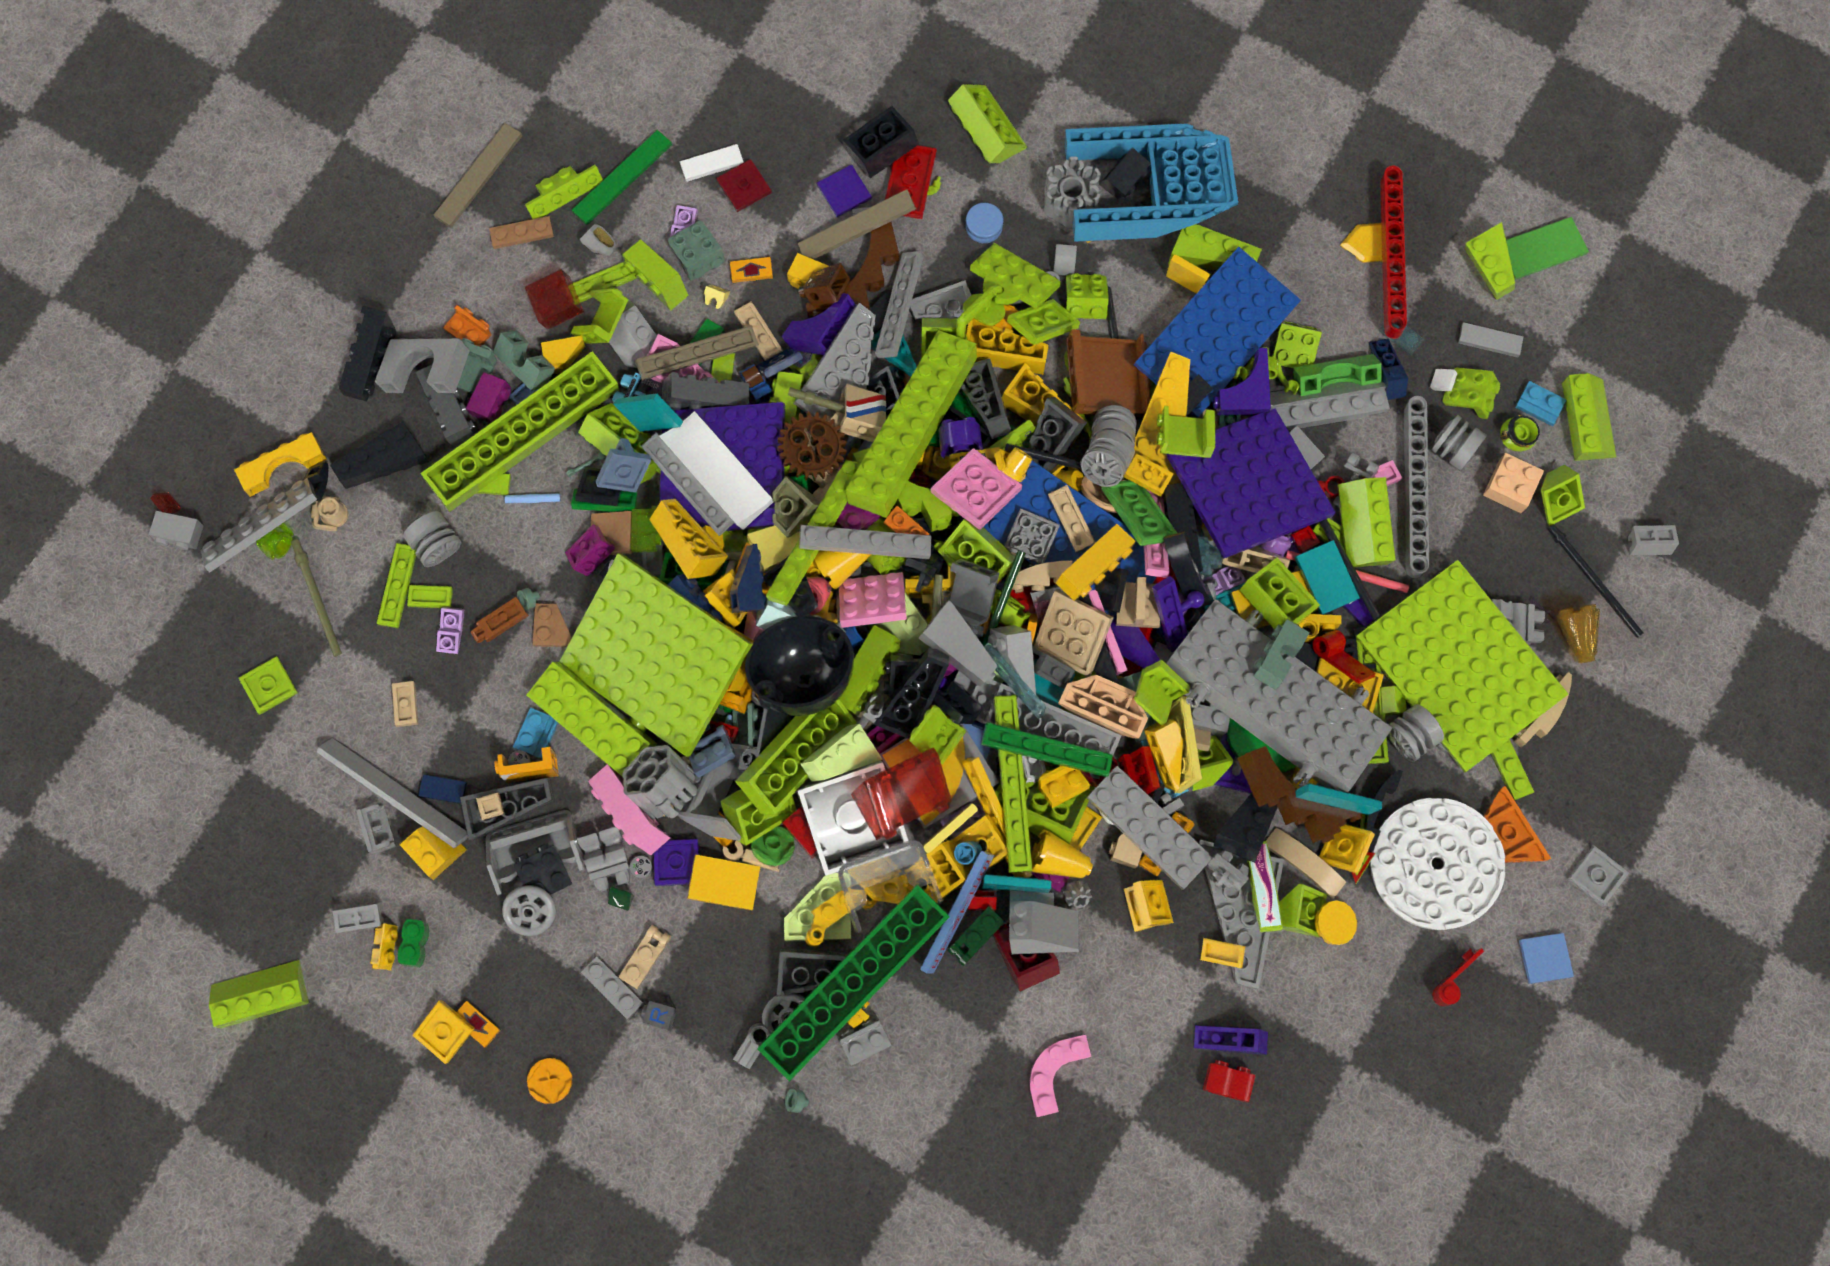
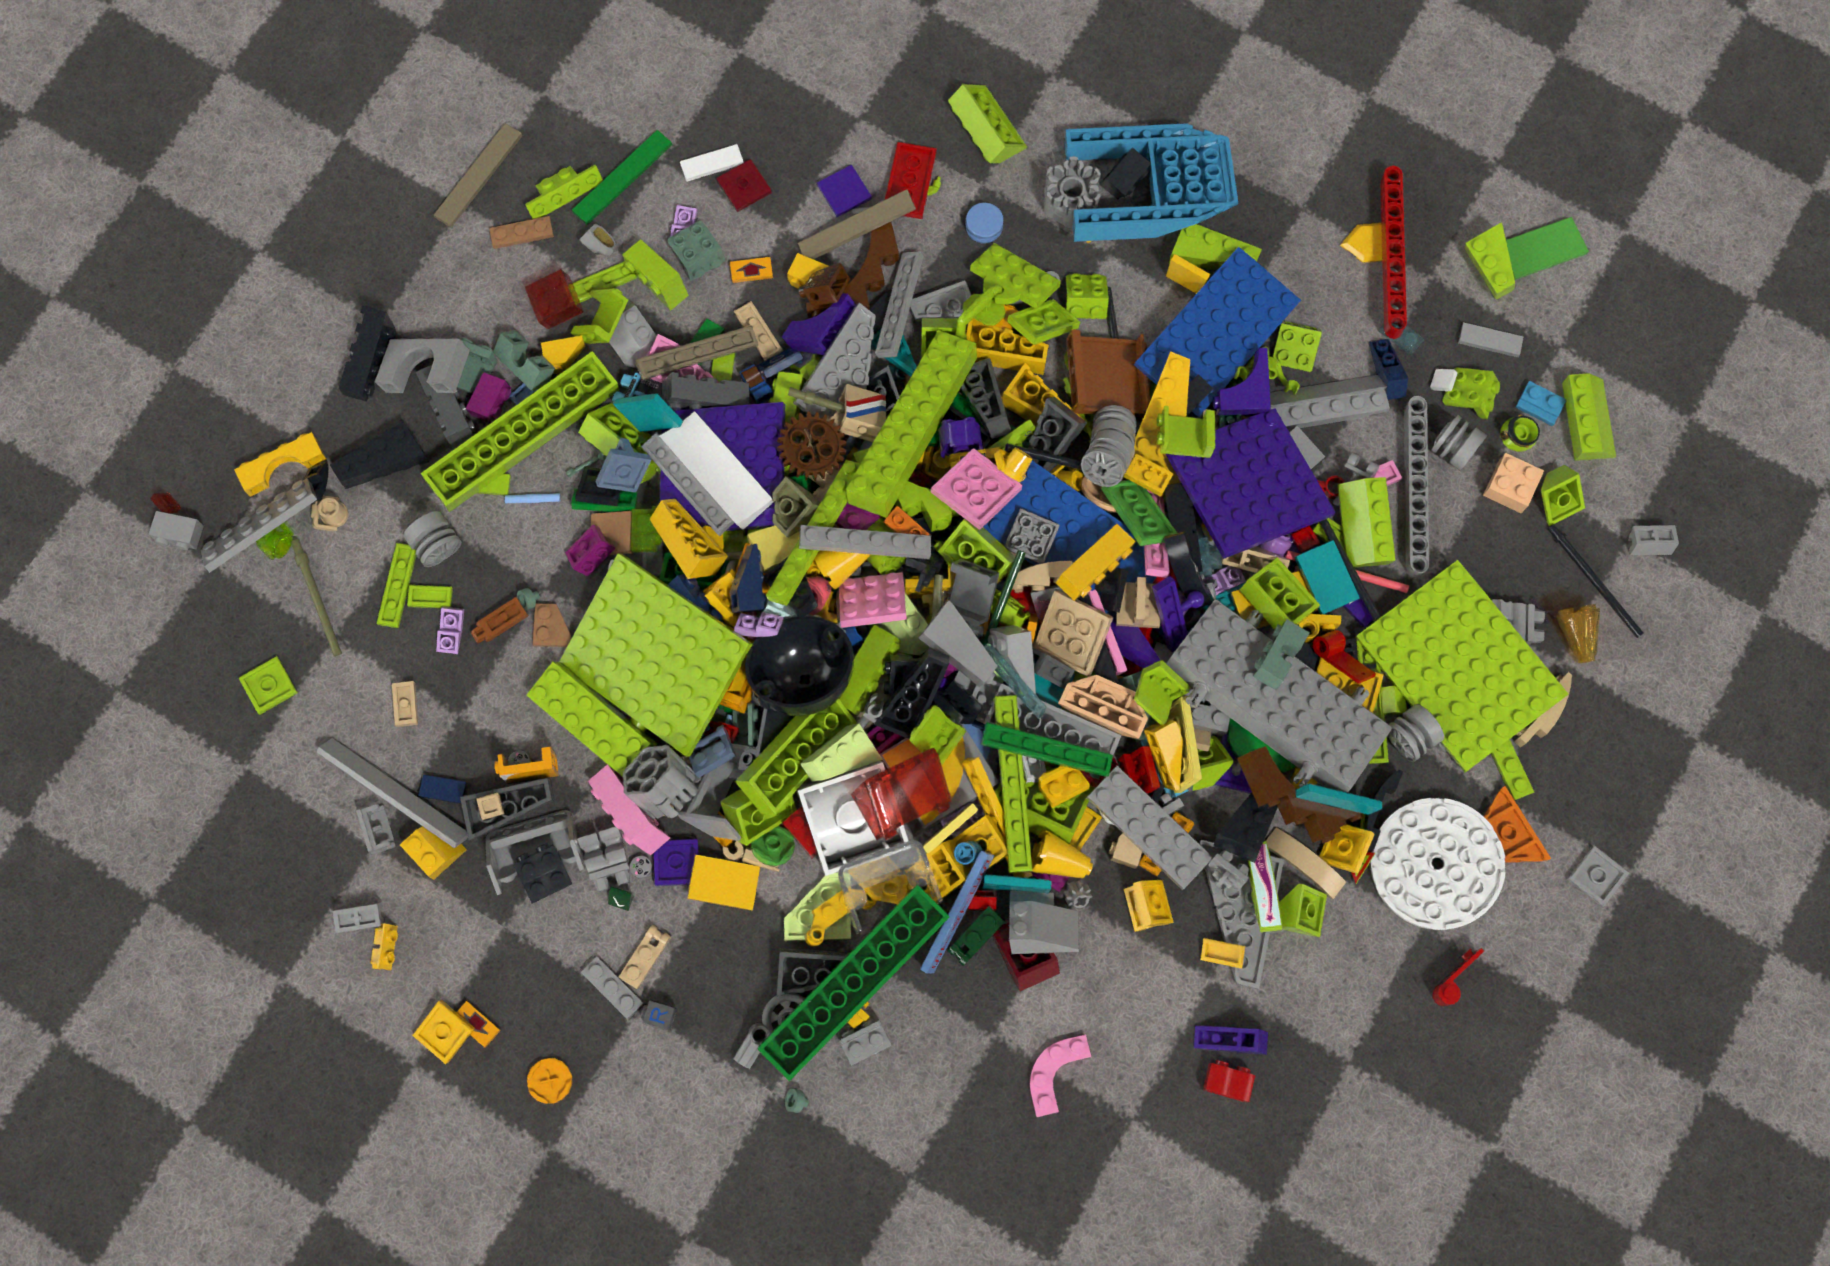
lime slope [209,960,309,1028] -> none
green brick [398,919,429,968] -> none
orange bracket [443,305,491,347] -> none
light grey plate [502,885,556,936] -> none
dark azure plate [513,708,559,760] -> none
light yellow tile [704,284,730,309] -> none
black brick [843,106,919,178] -> none
tan tile [1048,485,1096,552] -> none
light grey brick [1054,244,1077,275] -> none
bright green arch [1293,354,1382,396] -> none
yellow tile [1314,900,1357,945] -> none
medium blue tile [1519,933,1574,984] -> none
none -> lavender slope [734,612,784,637]

